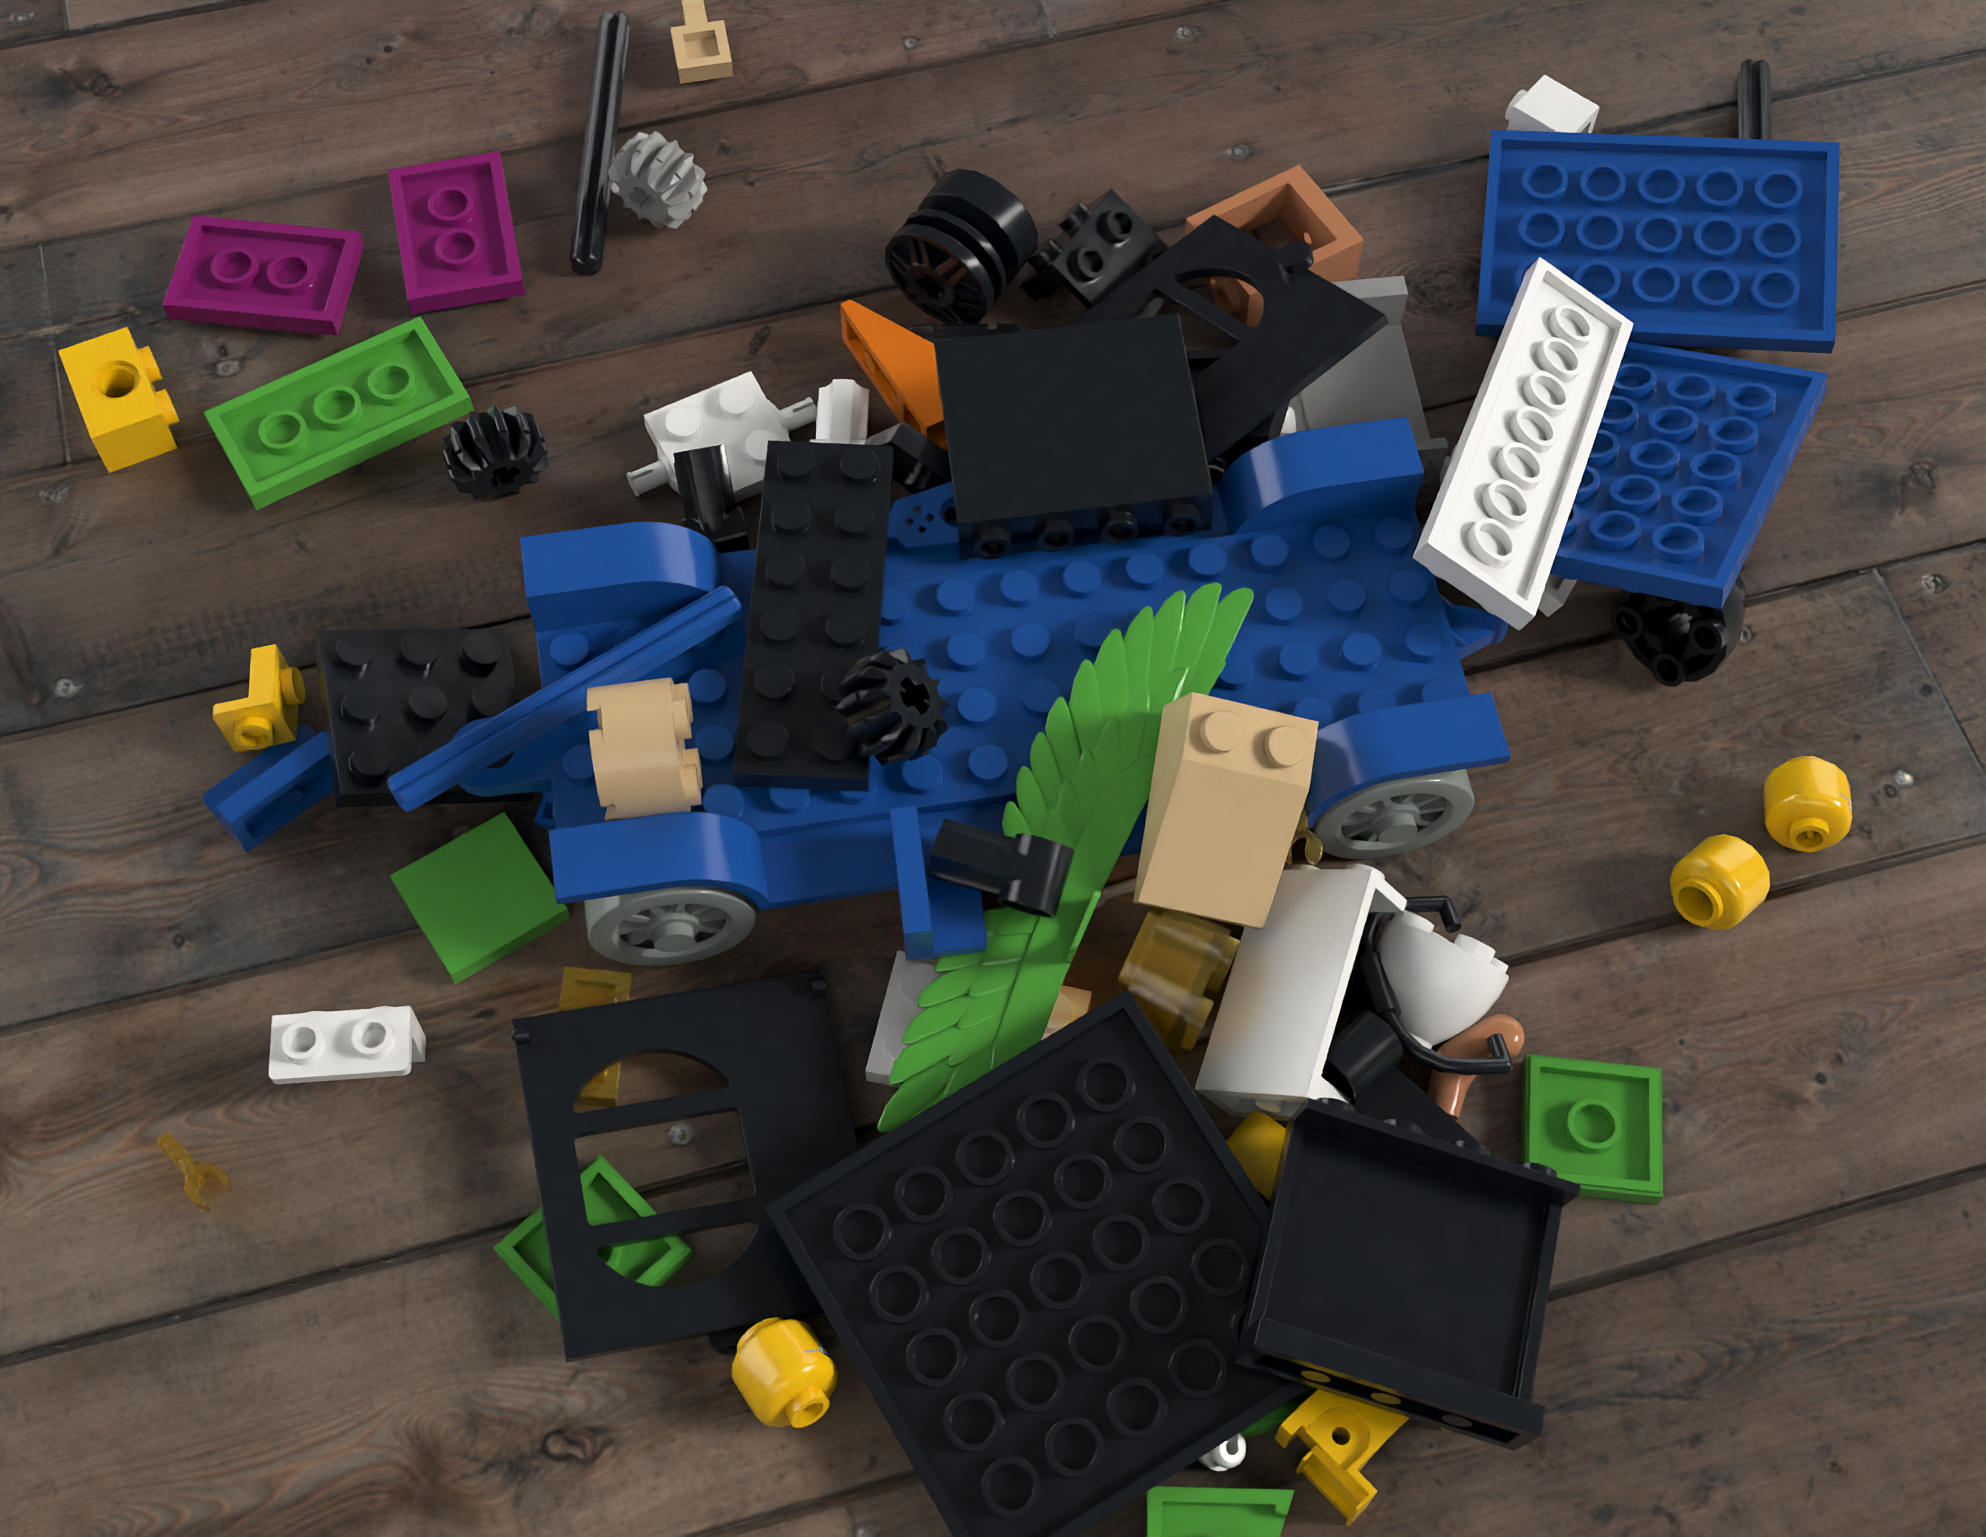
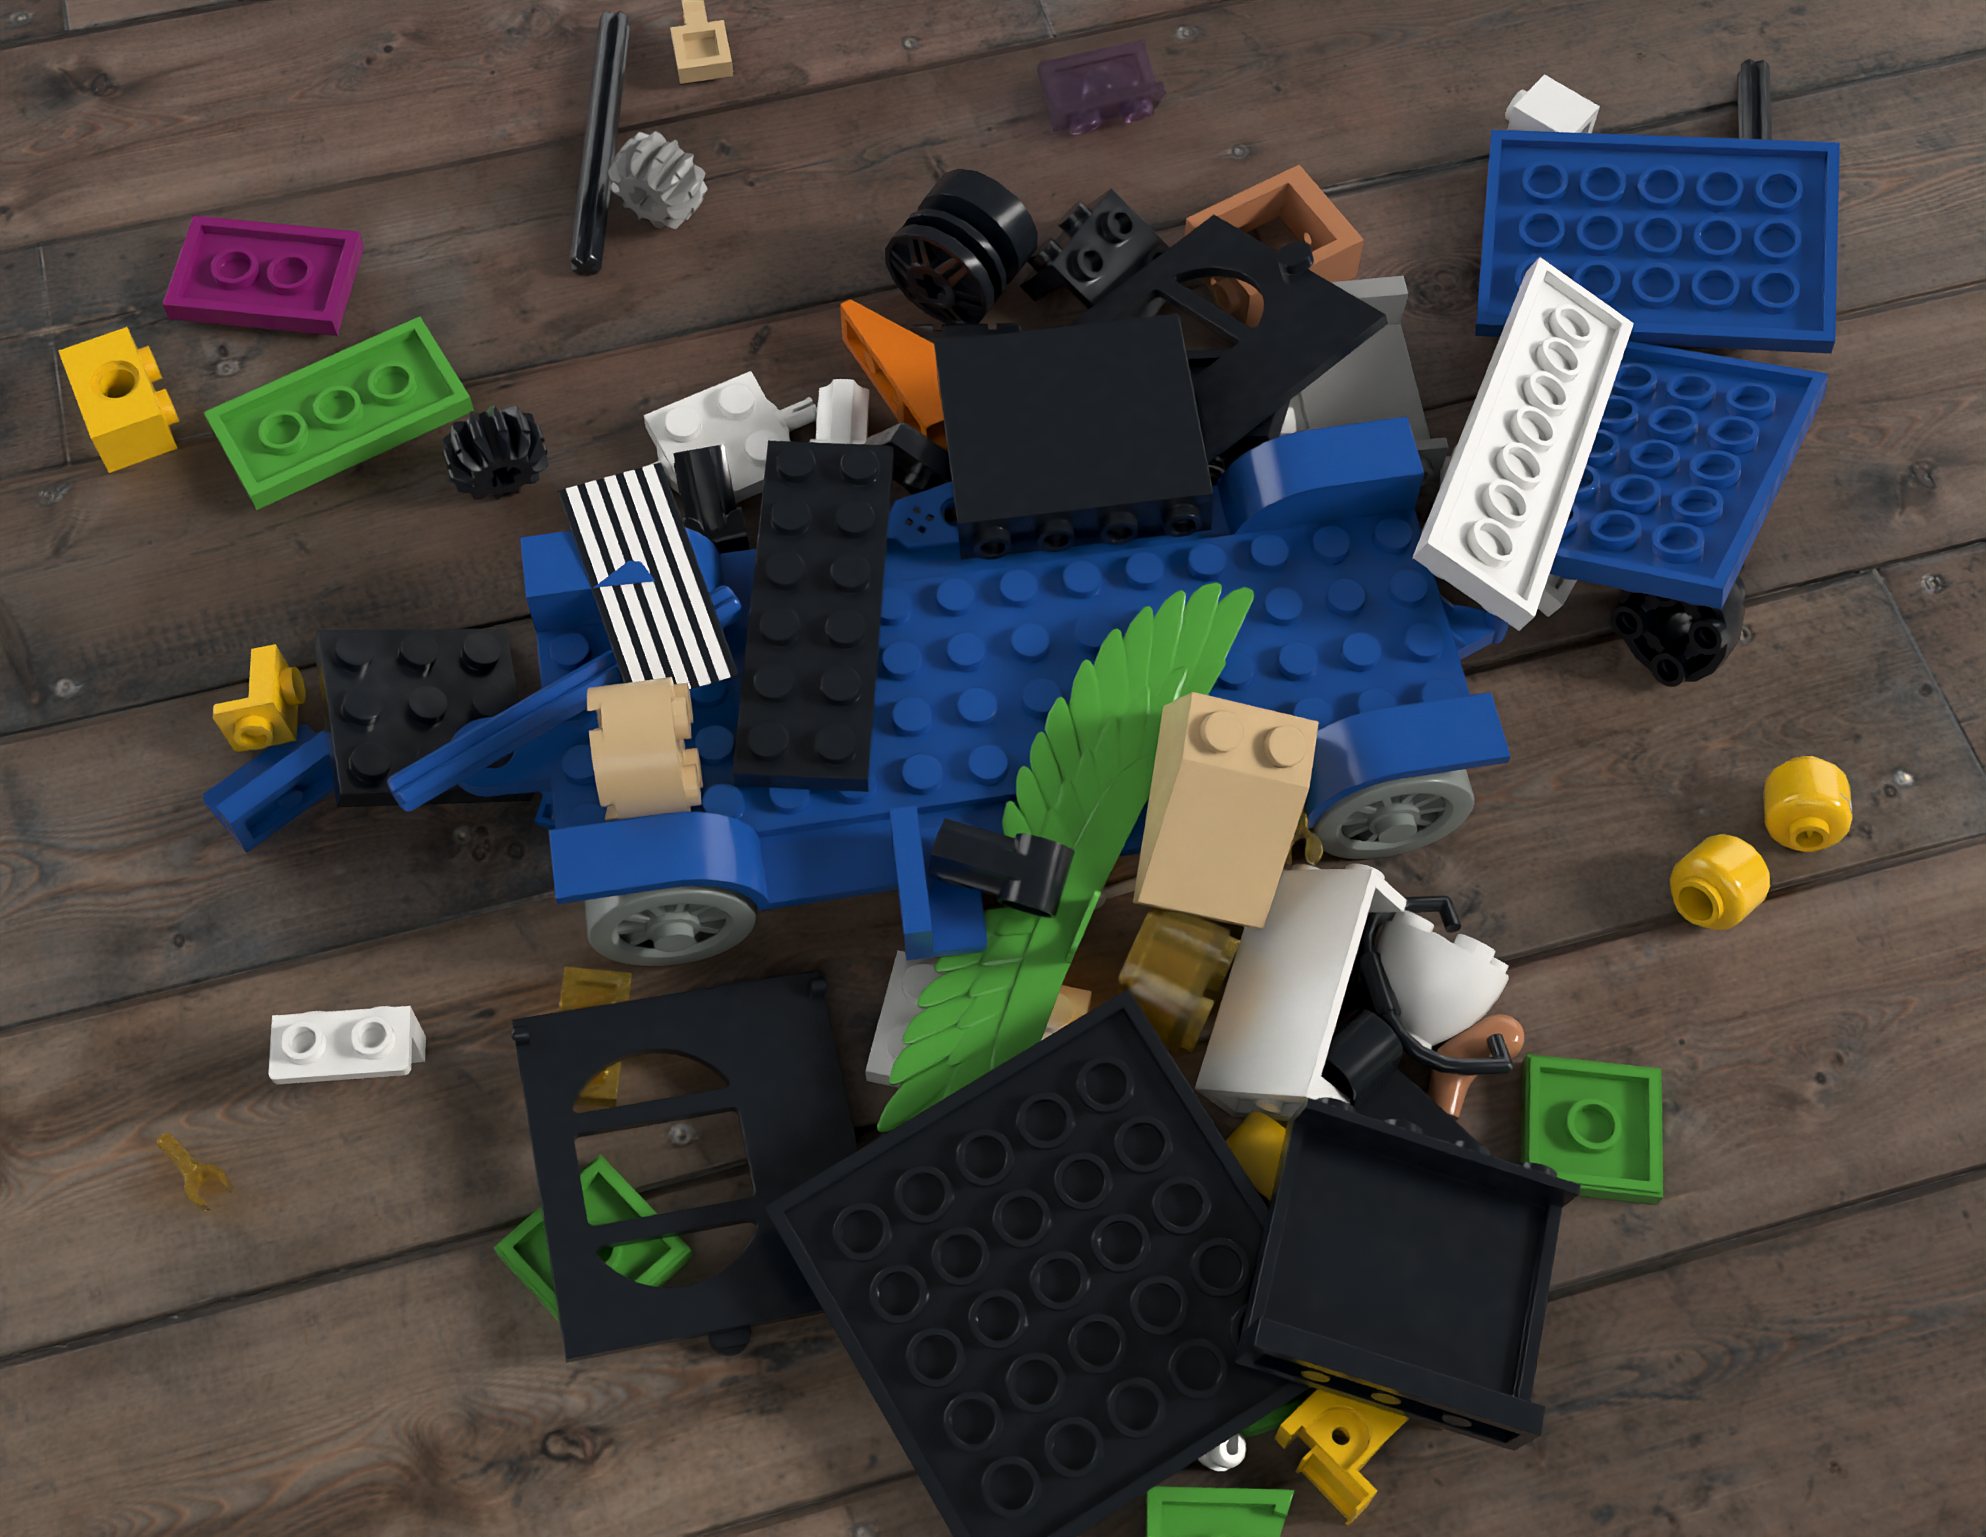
magenta plate [388,152,525,314] -> none
bright green tile [390,812,571,985] -> none
yellow head [732,1317,838,1428] -> none
black gear [835,647,950,766] -> none
none -> sticker [558,462,739,690]
none -> clear purple bracket [1037,39,1166,134]

